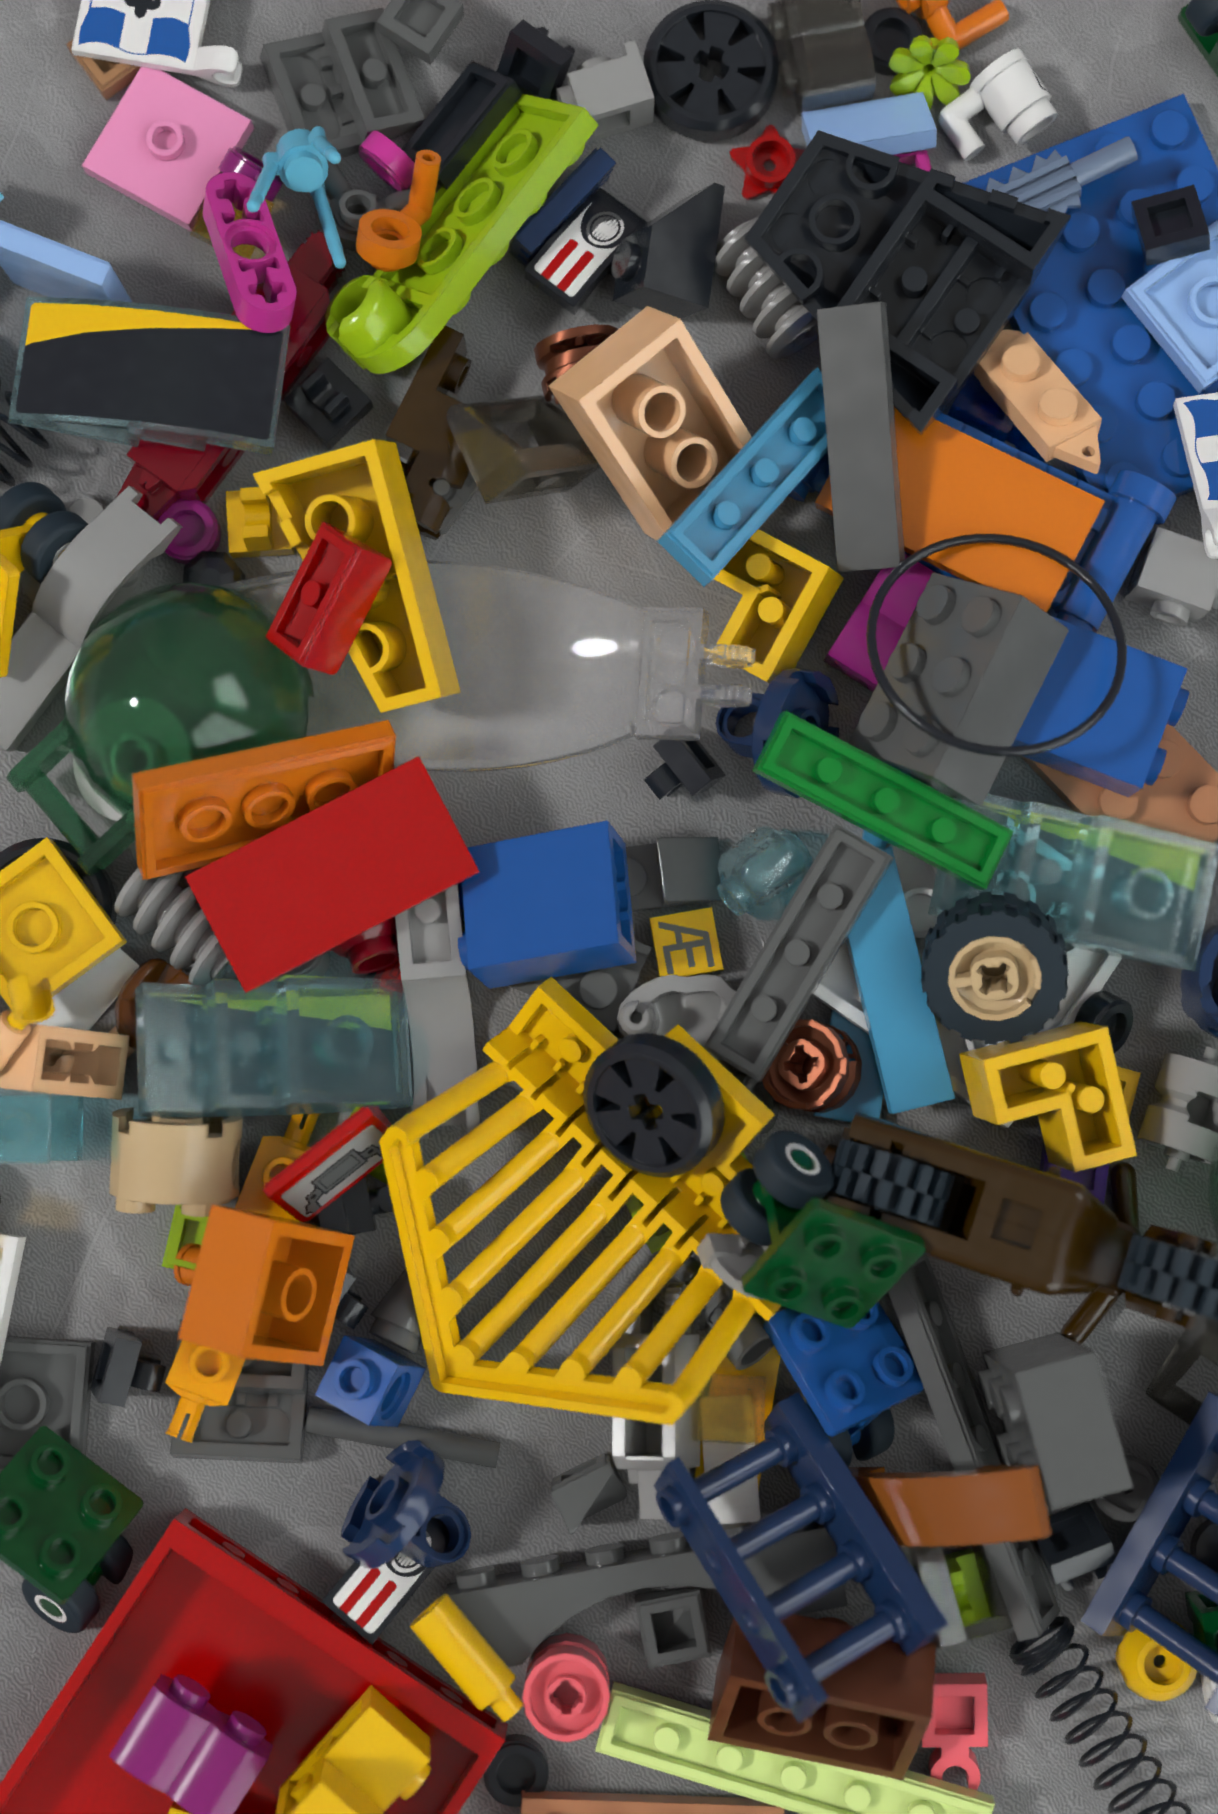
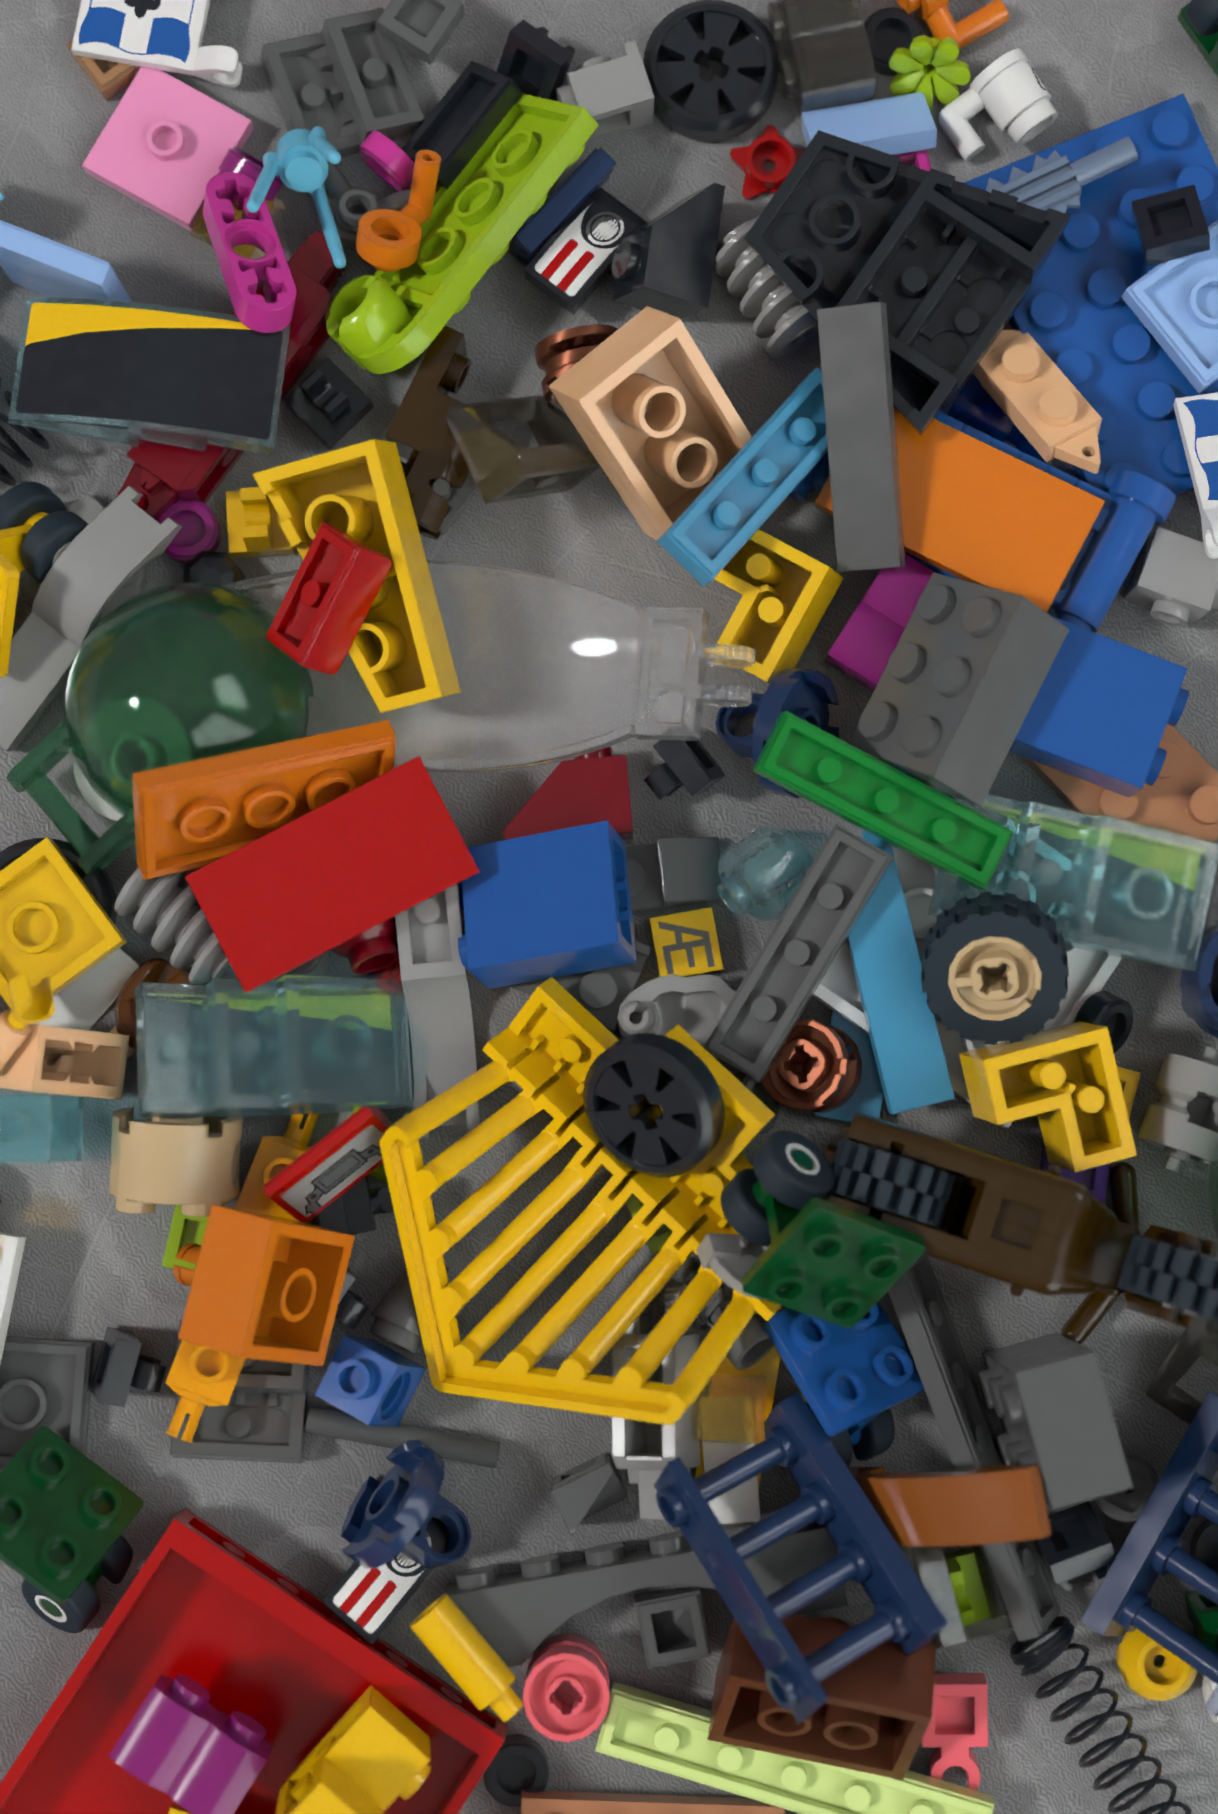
black piece [866,534,1127,757] -> none
none -> dark red slope [504,747,633,840]

